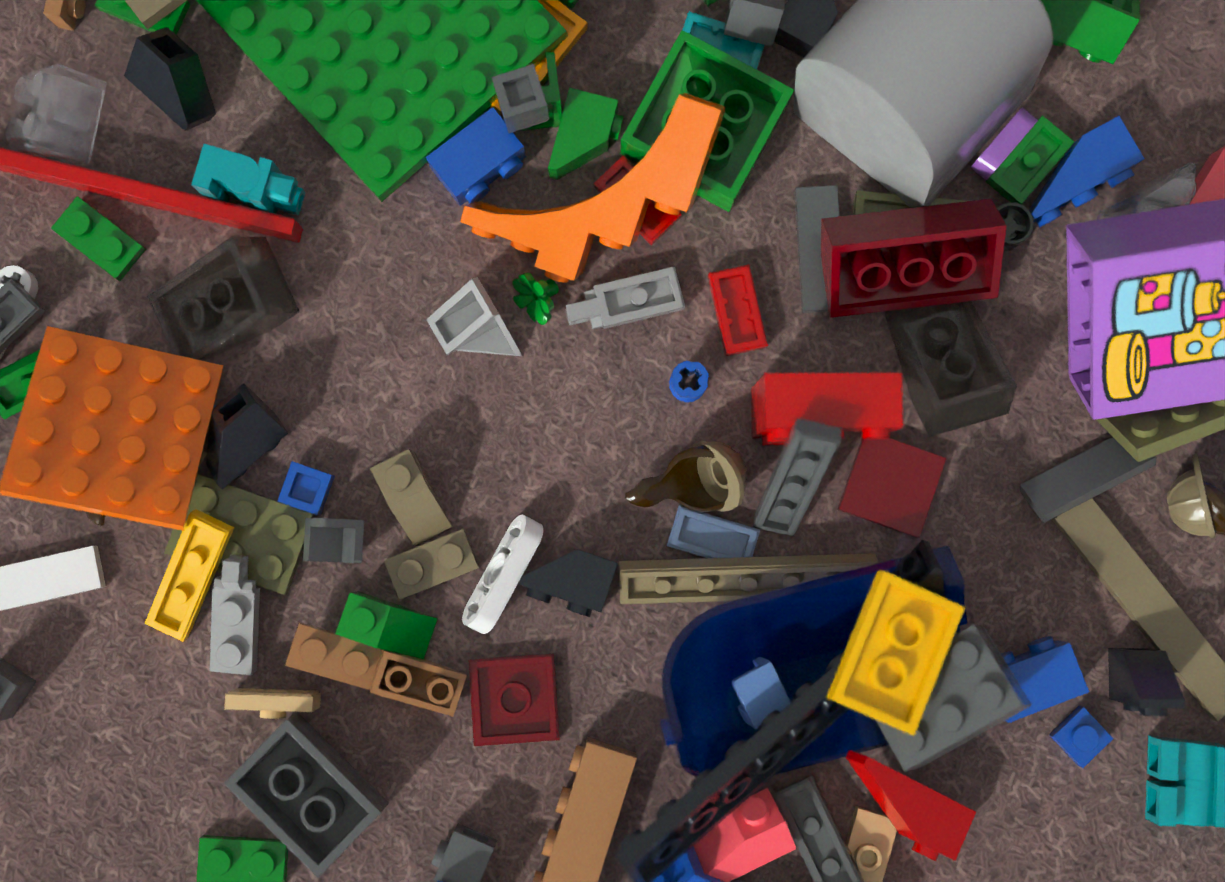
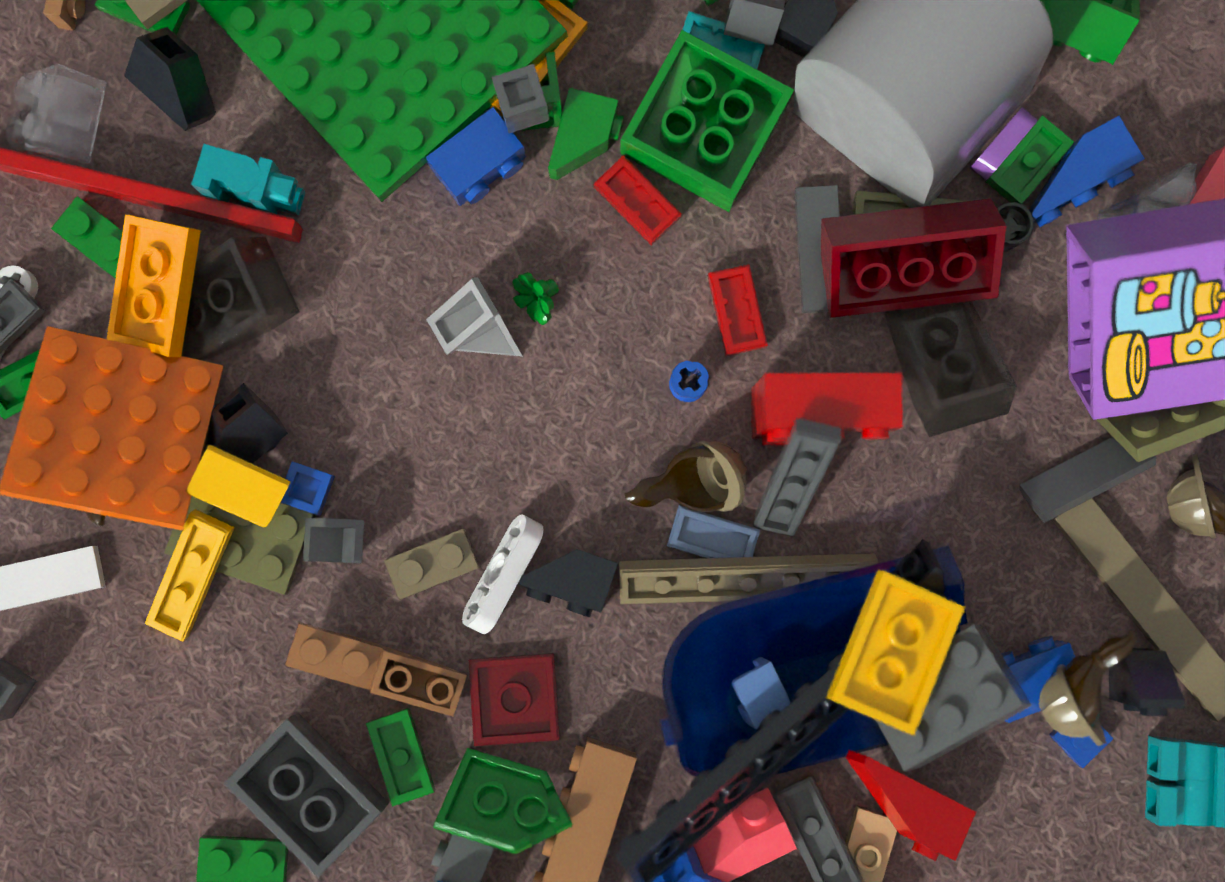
light grey hinge [210,554,260,676] -> none
tan plate [225,688,321,719] -> none
green slope [335,591,438,659] -> none
dark tan slope [370,449,453,546] -> none
orange arch [460,93,726,283] -> none
light grey hinge [565,267,685,329] -> none
dark red tile [837,438,946,538] -> none
none -> light orange plate [107,214,201,357]
none -> yellow slope [186,445,290,528]
none -> green plate [366,708,436,807]
none -> green tile [433,748,573,854]
none -> piece [1039,630,1137,746]

